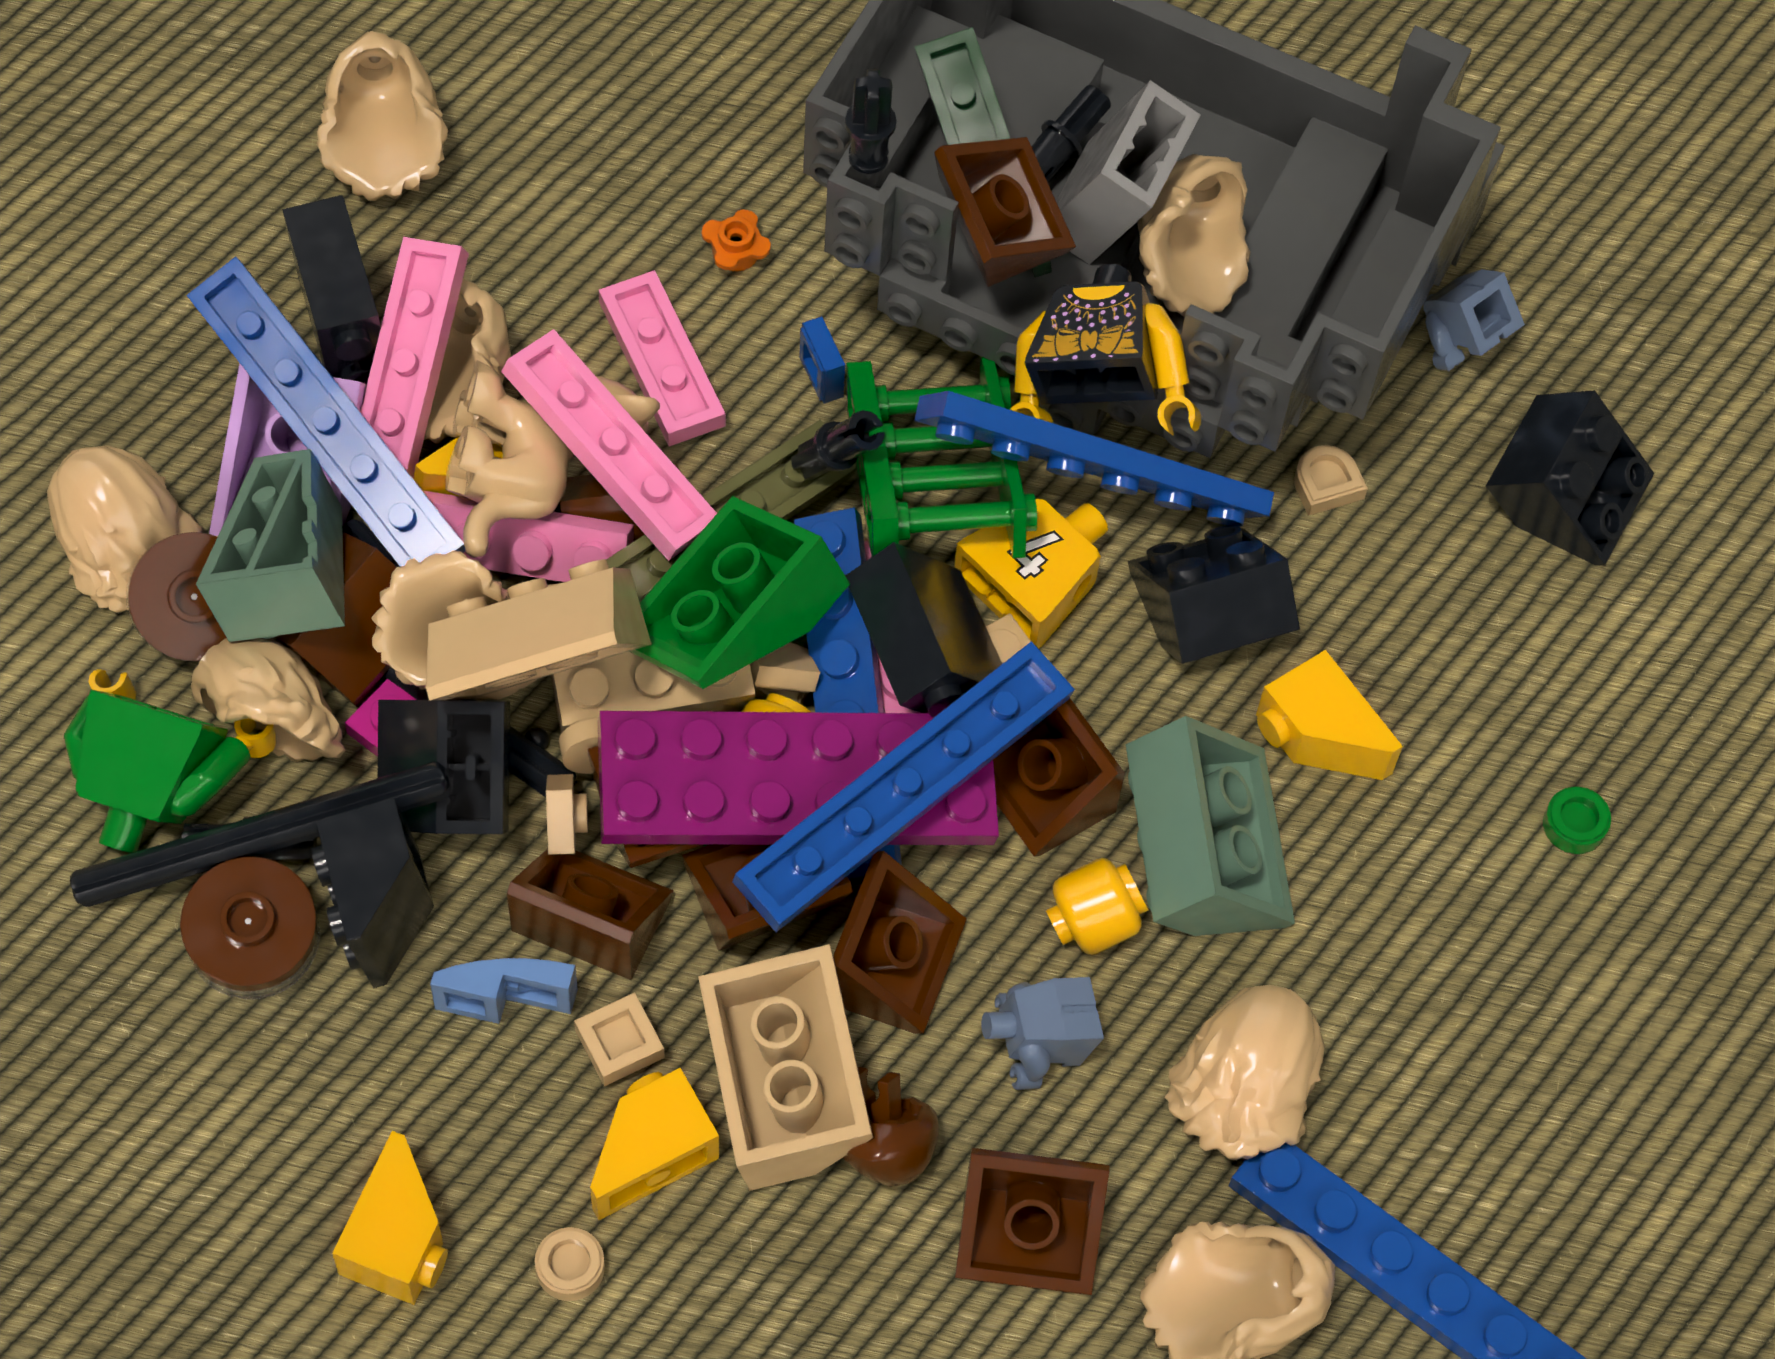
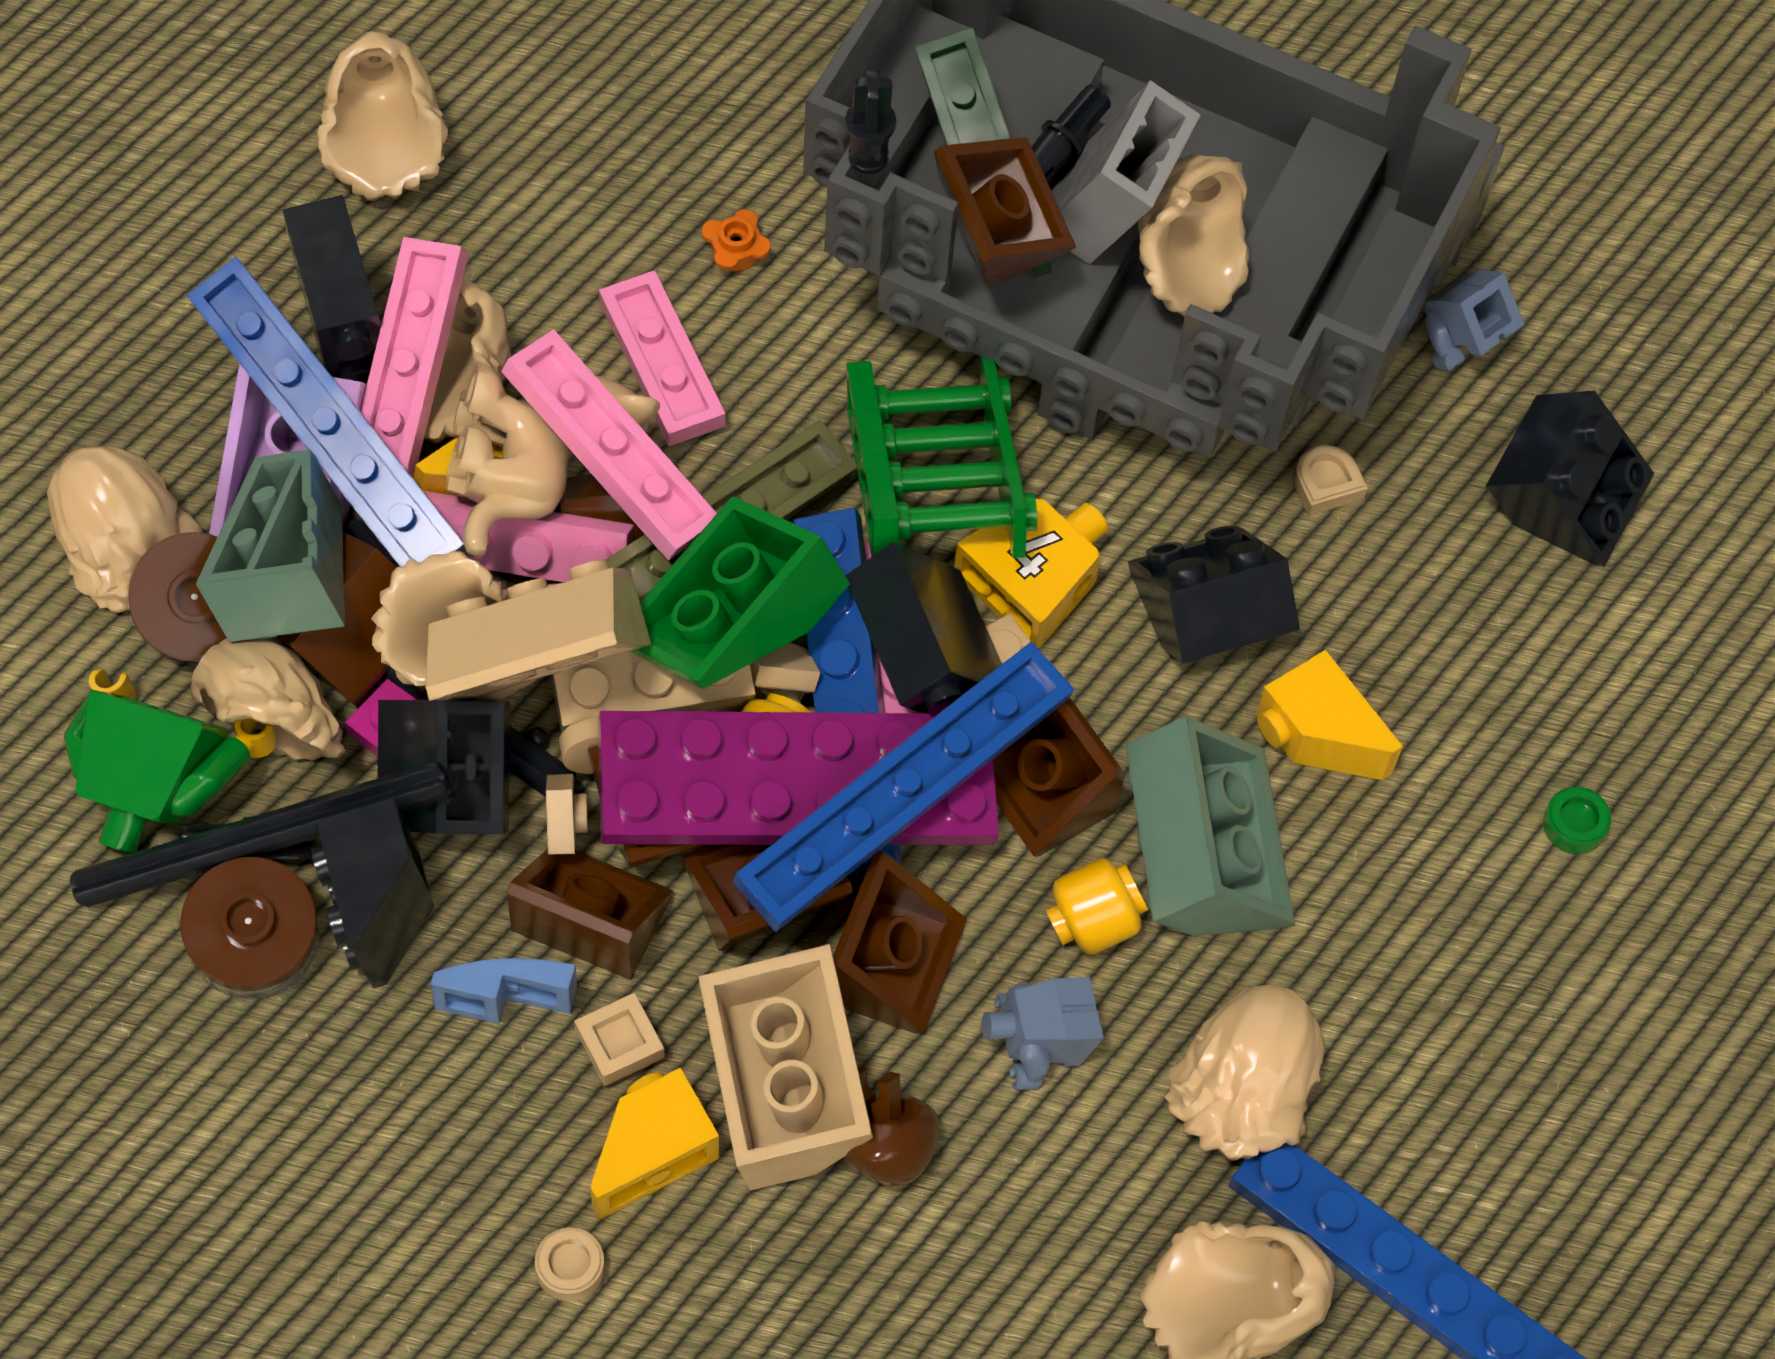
yellow slope [332,1131,448,1305] -> none
black axle [791,410,885,480] -> none
blue tile [799,316,845,404] -> none
blue plate [914,391,1274,527] -> none
reddish brown slope [955,1148,1110,1295] -> none
torso [1010,264,1202,436] -> none

